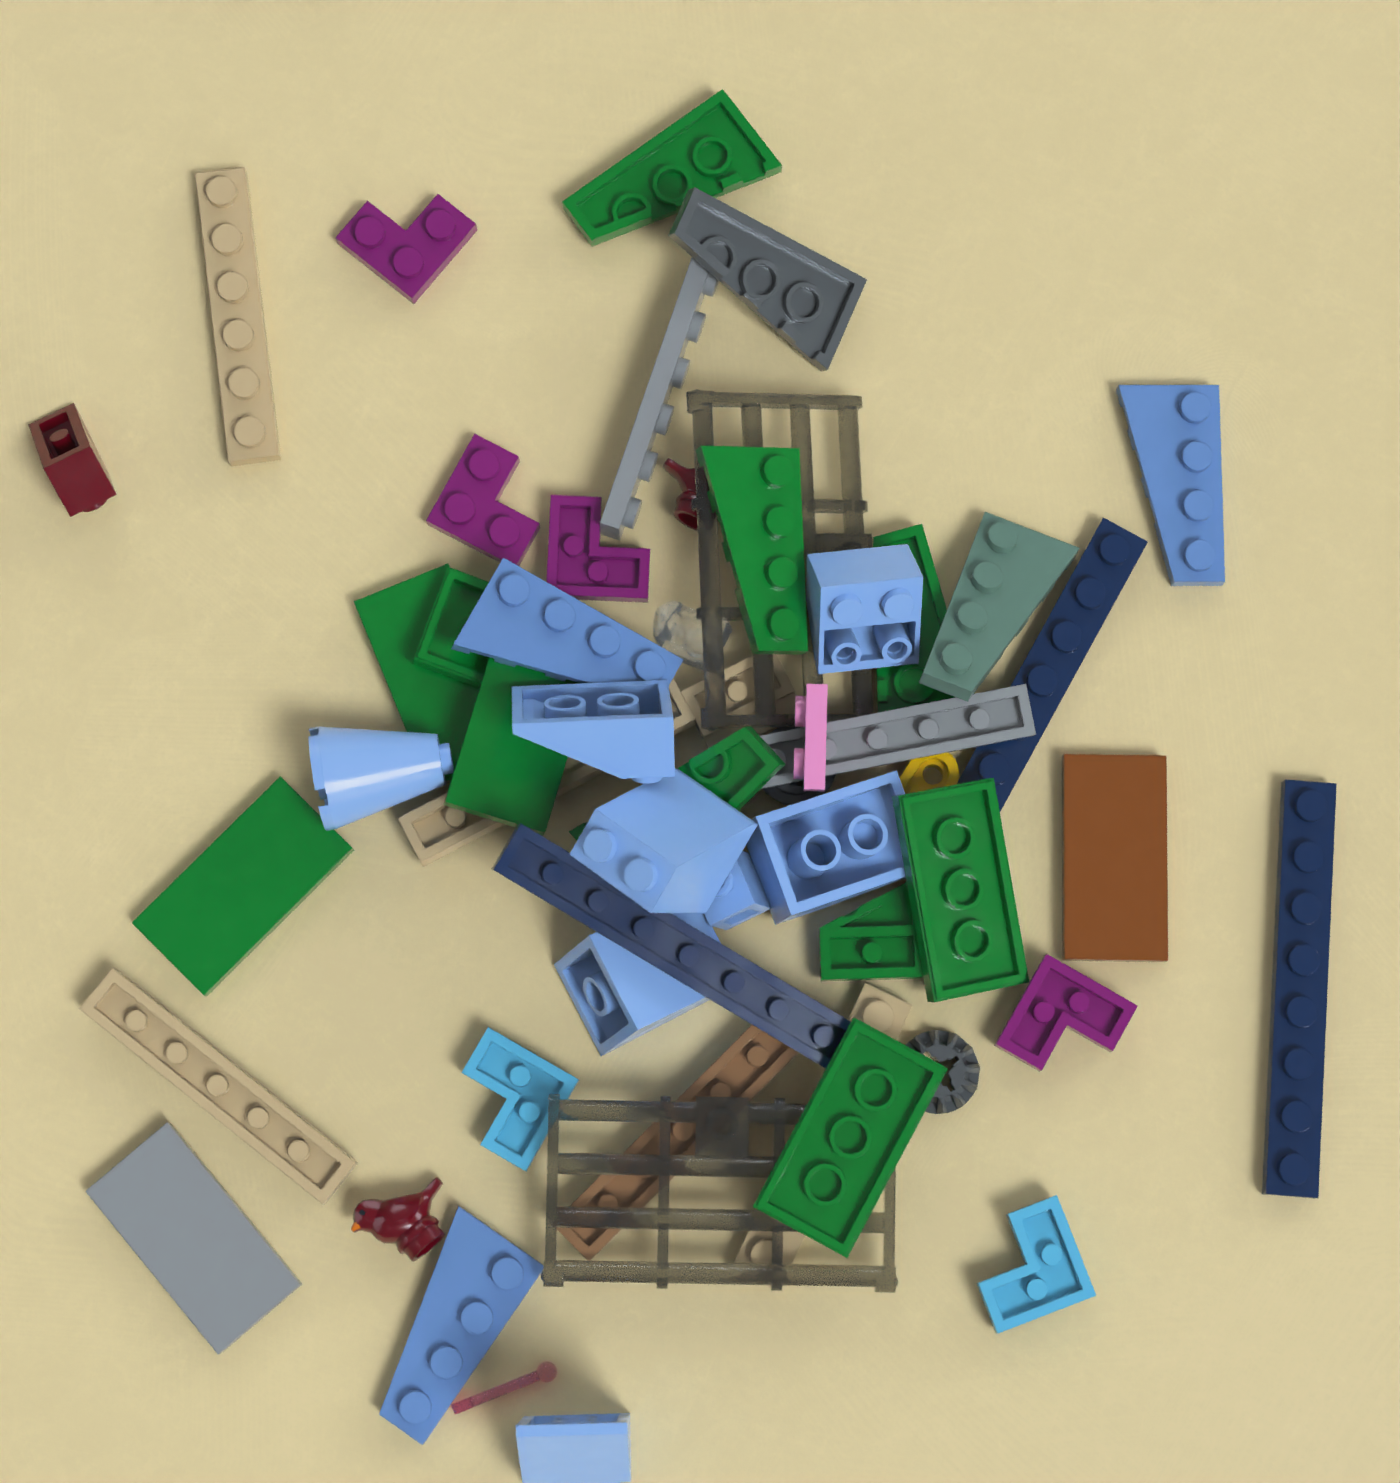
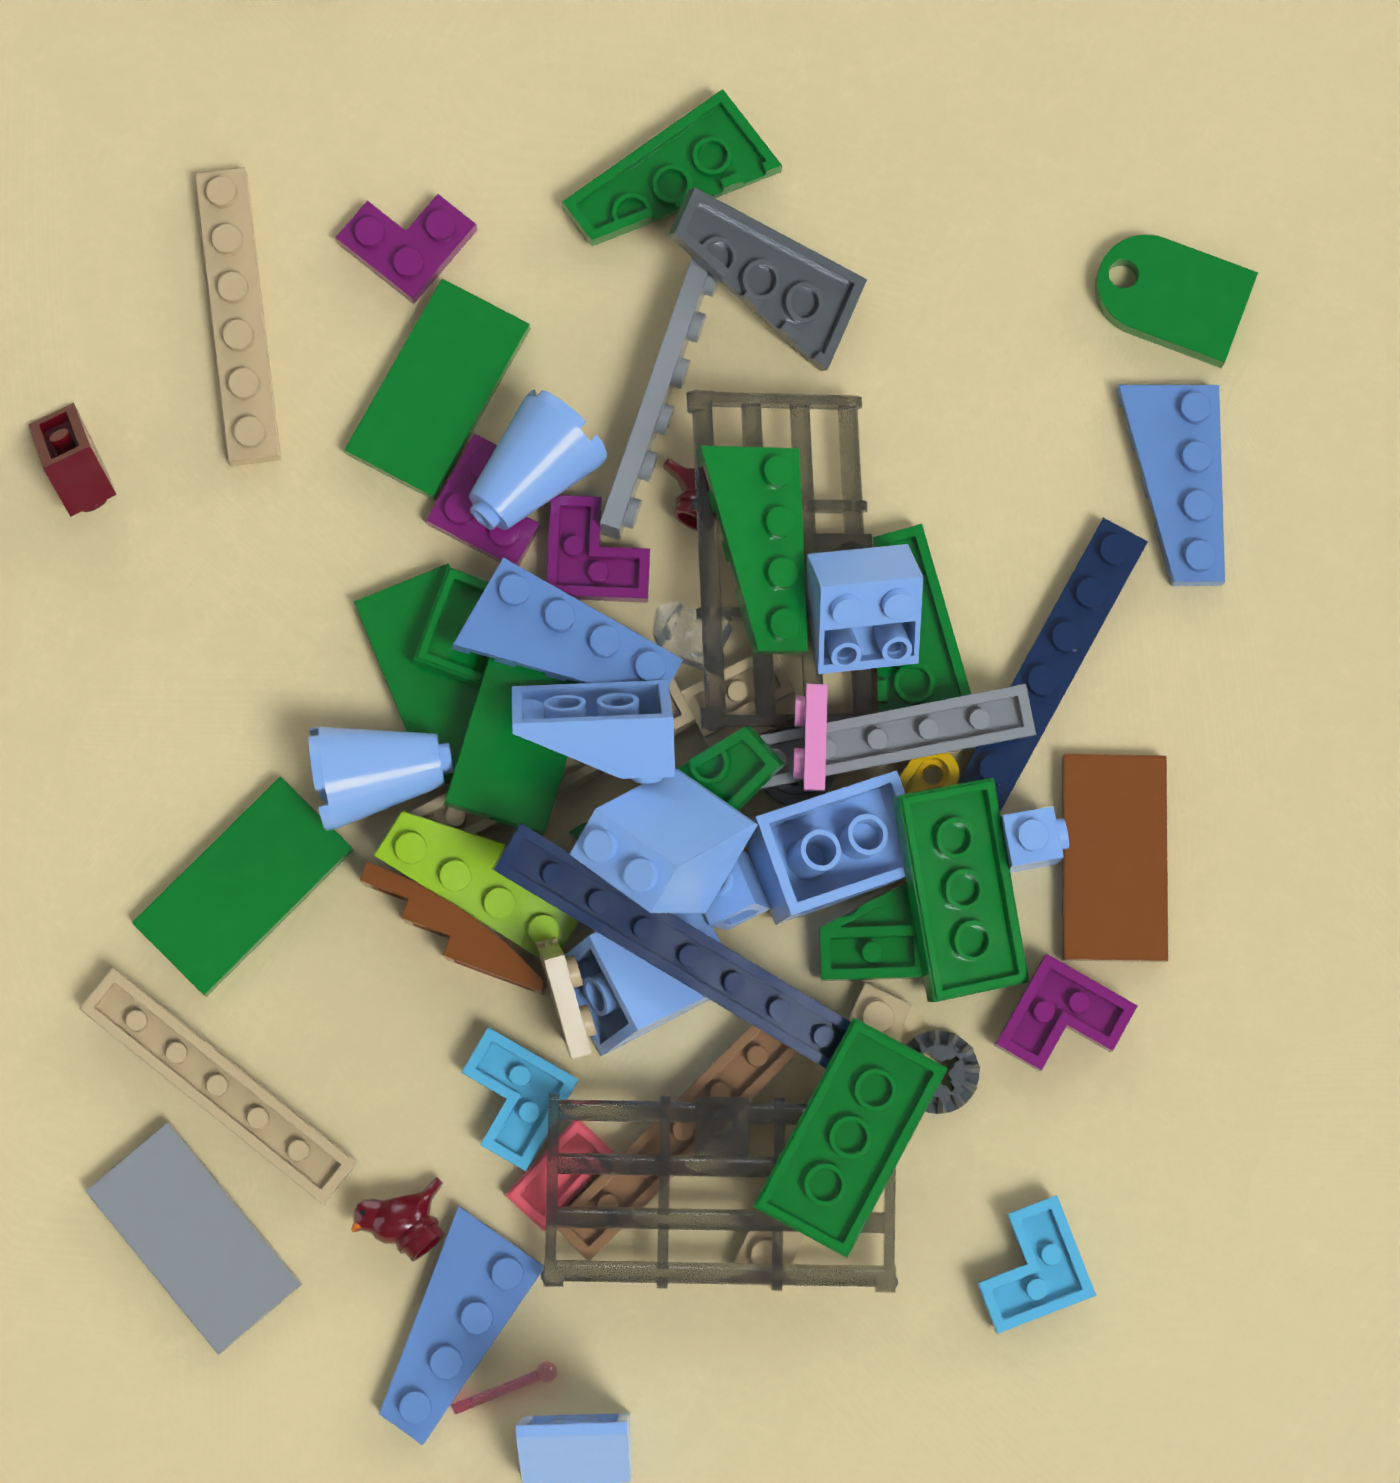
sand green wing [919,512,1080,702] -> none
dark blue plate [1262,780,1337,1198] -> none
none -> green tile [344,279,531,500]
none -> dark orange slope [360,861,547,995]
none -> lime wing [374,810,579,958]
none -> light blue cone [469,389,607,530]
none -> coral tile [505,1117,615,1231]
none -> tan plate [536,937,596,1060]
none -> light blue brick [1001,806,1069,873]
none -> green tile [1095,234,1258,368]

